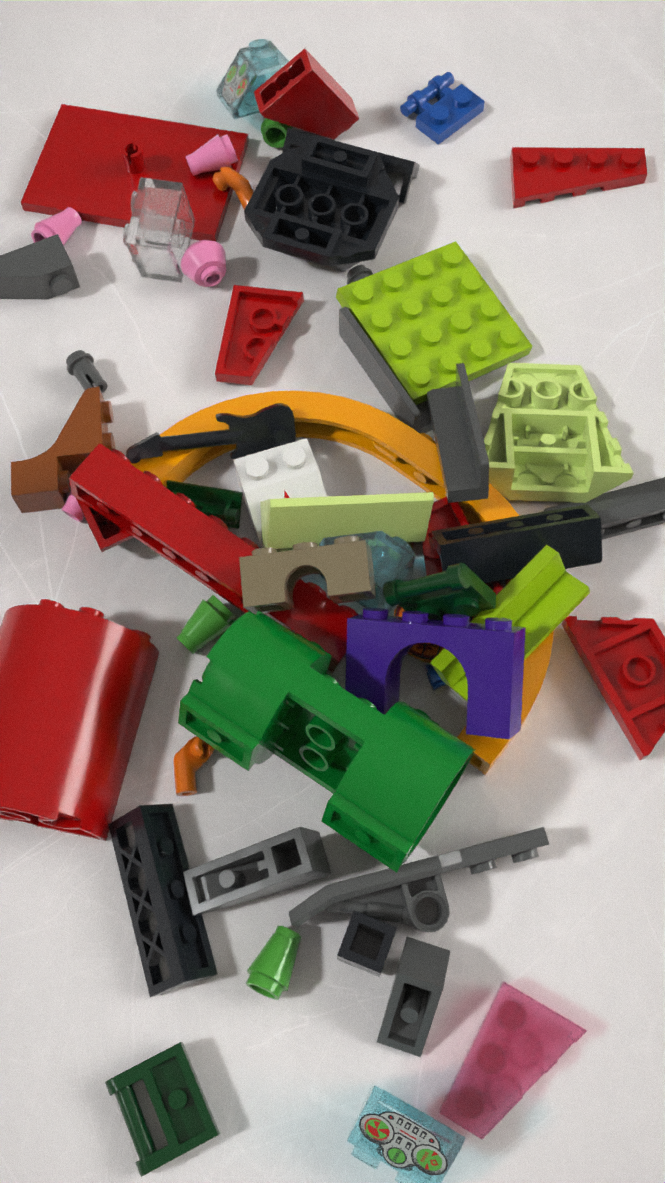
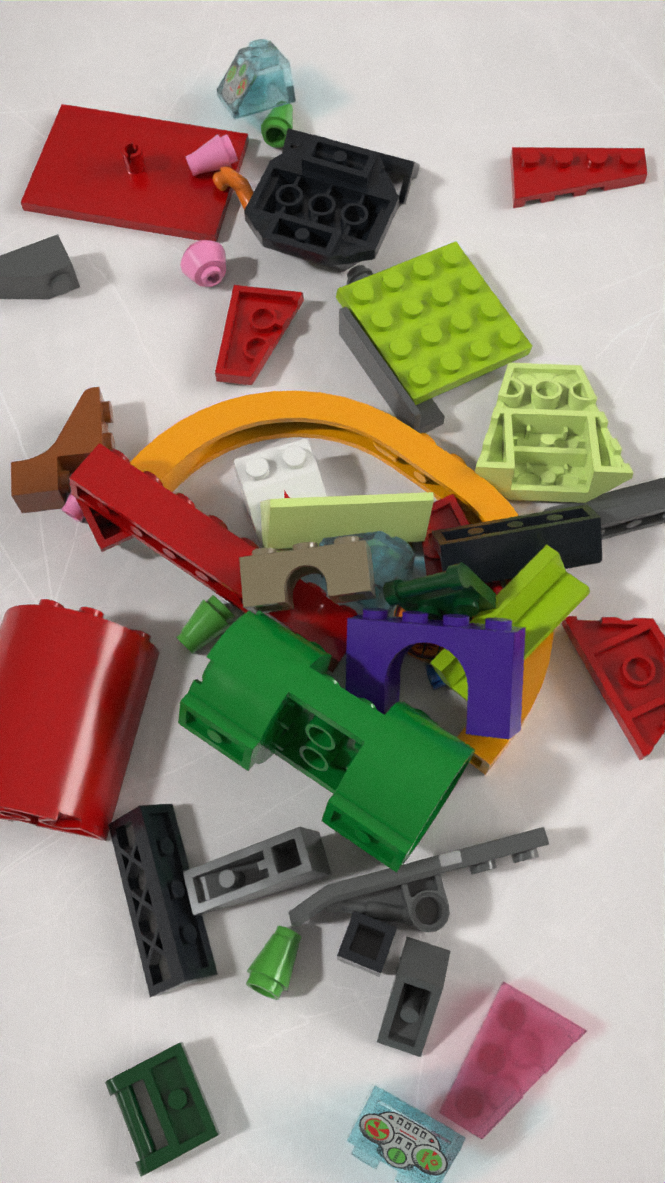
bright pink cone [31,207,82,246] -> none
dark grey pin [66,350,108,393] -> none
clear brick [123,177,195,283] -> none
black piece [126,403,296,463] -> none
dark green hinge [166,480,243,529] -> none
orange arm [173,736,214,796] -> none
red slope [254,48,359,140] -> none
blue plate [400,72,485,145] -> none
dark grey panel [427,363,489,503] -> none

